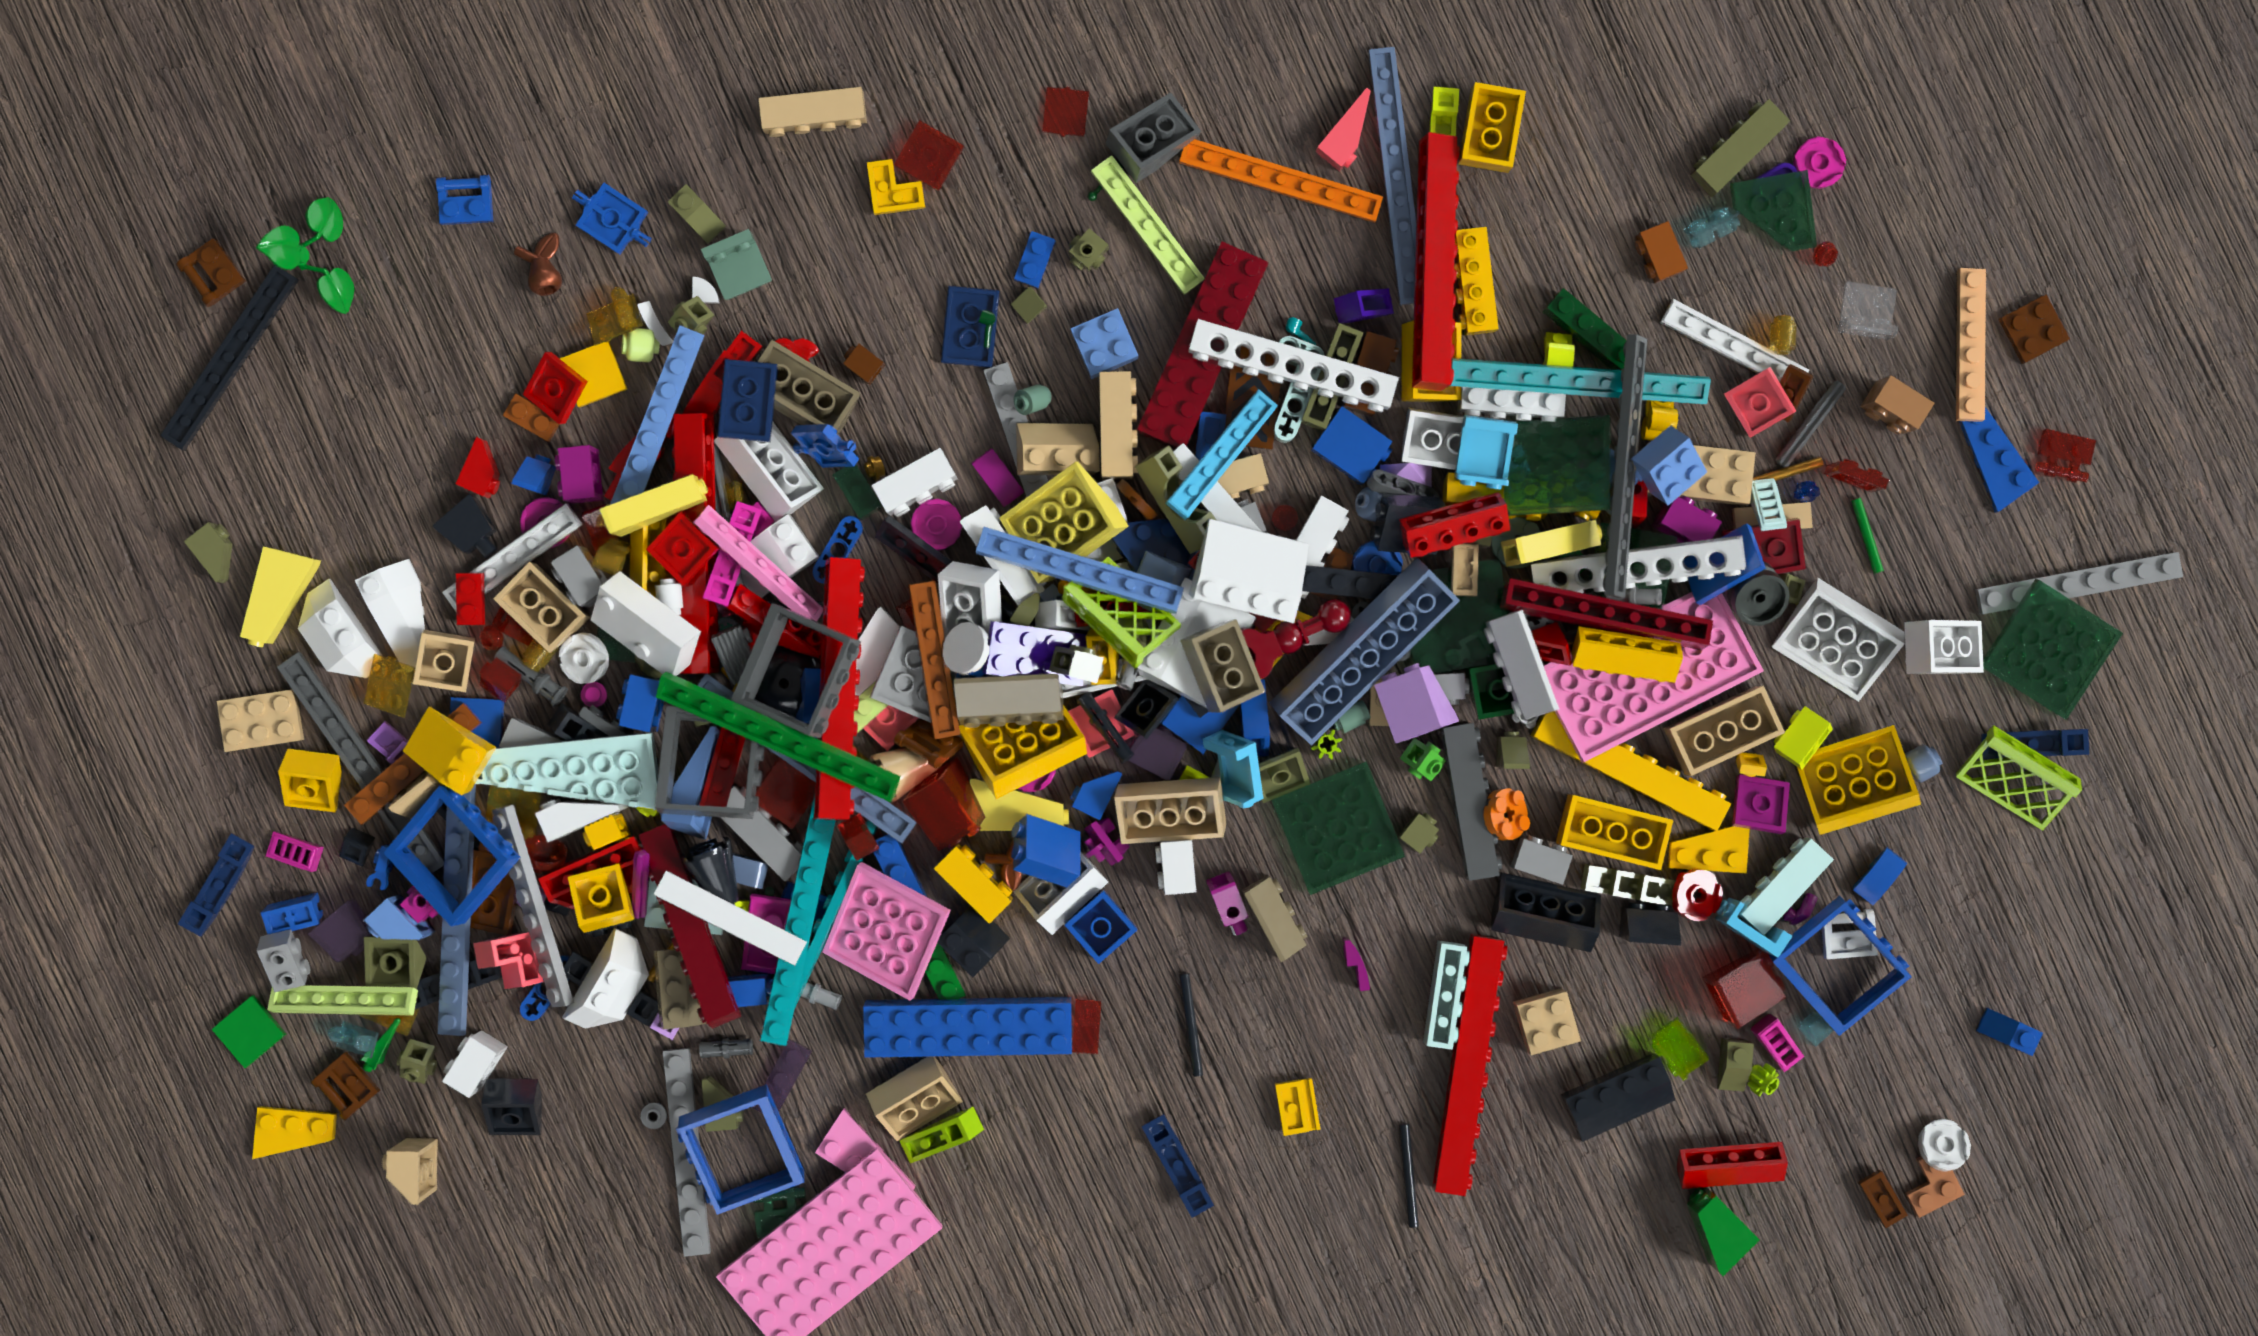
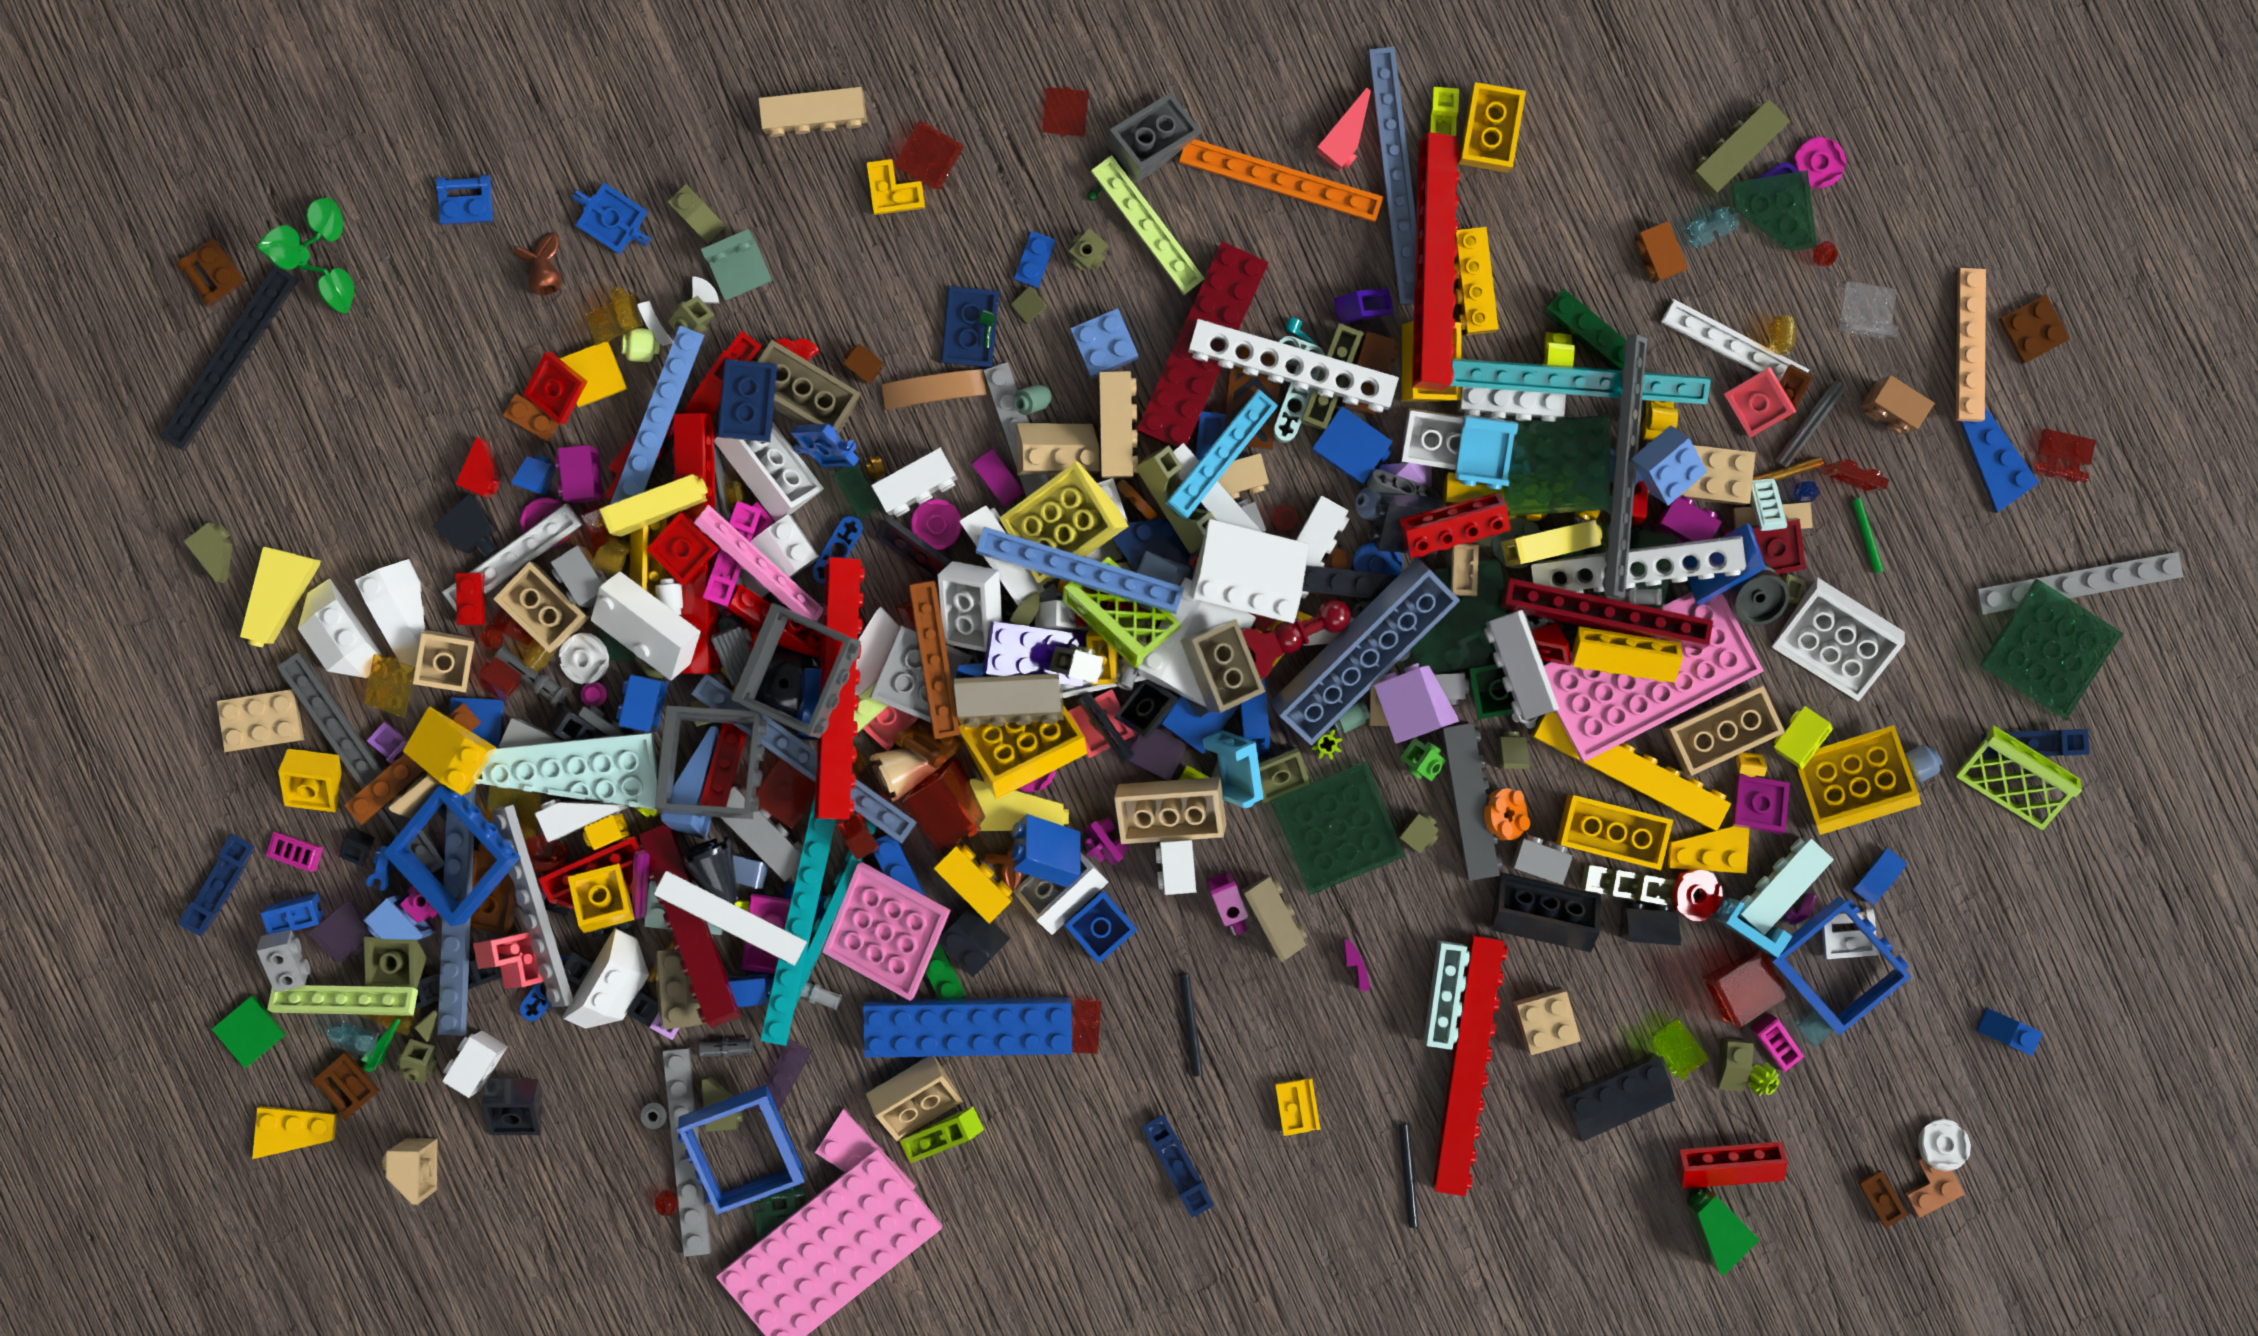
green plate [656,672,901,802] -> none
white tile [943,622,990,675] -> none
blue slope [1070,771,1122,820] -> none
white brick [1904,620,1983,674] -> none
none -> olive slope [415,1008,439,1042]
none -> clear red plate [655,1190,678,1216]
none -> medium nougat slope [882,369,987,410]

